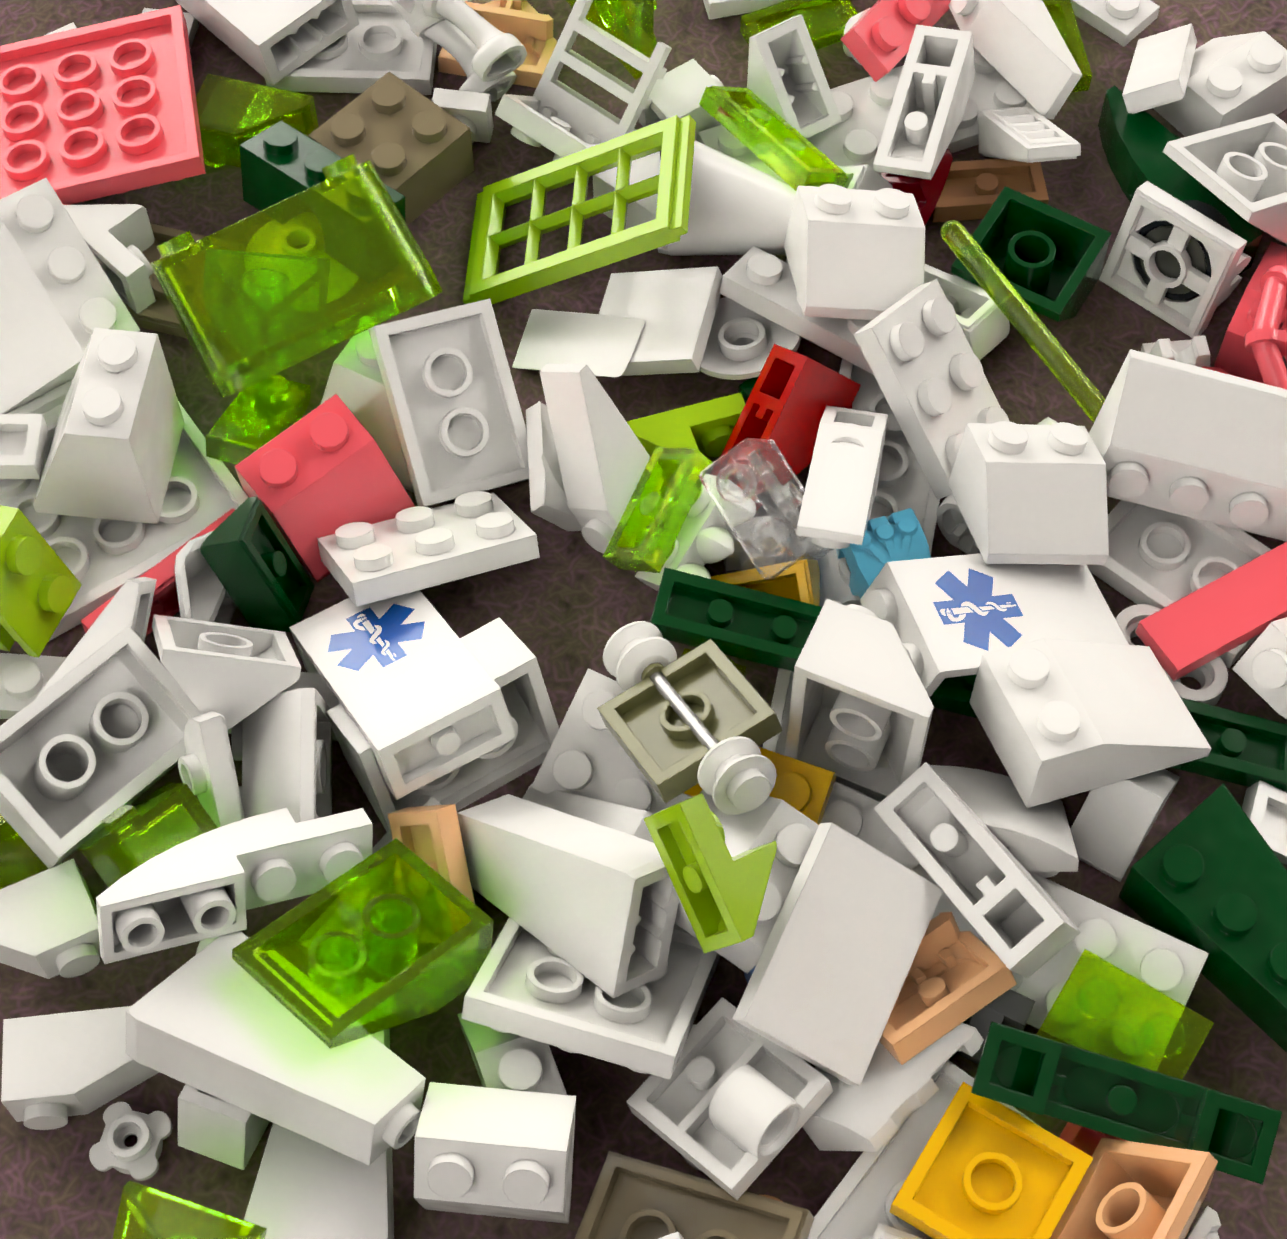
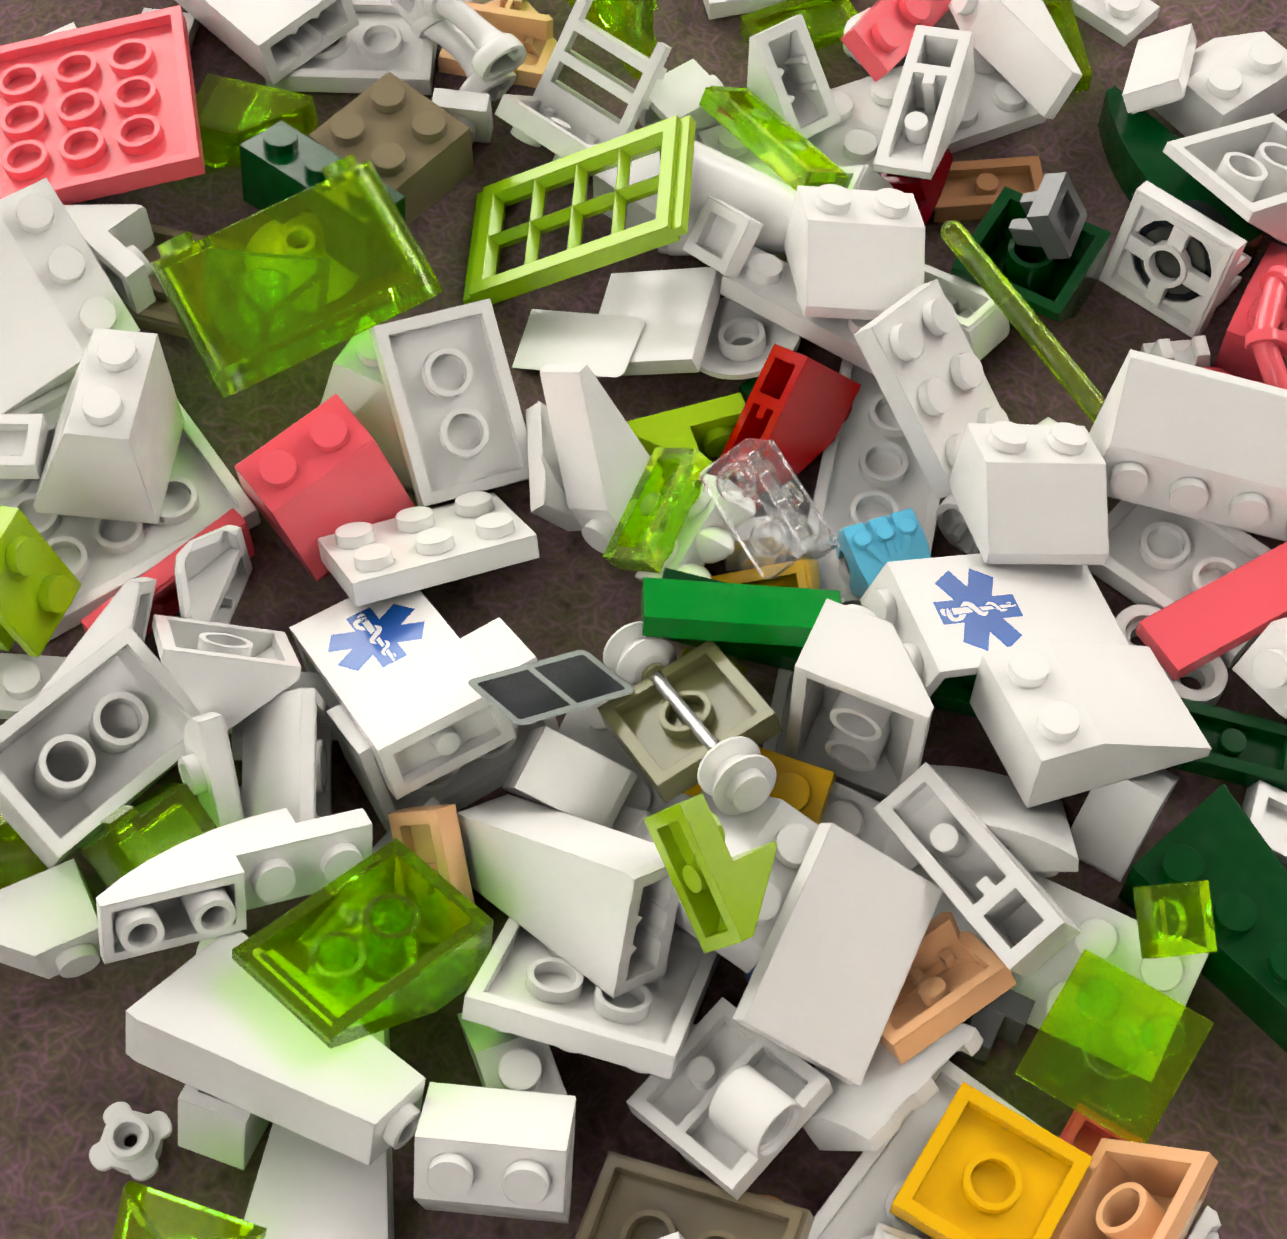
white slope [1,1006,159,1130] -> none
dark green slope [200,496,315,632] -> none
clear neon green plate [205,372,311,464] -> none
white slope [796,405,888,549] -> none
dark green slope [971,1021,1282,1185] -> none
white slope [978,106,1081,163] -> none
none -> black sticker [468,650,634,725]
none -> white slope [502,726,638,828]
none -> green tile [641,577,841,647]
none -> white plate [682,195,764,279]
none -> dark grey tile [1008,172,1088,260]
none -> clear neon green plate [1133,880,1217,959]

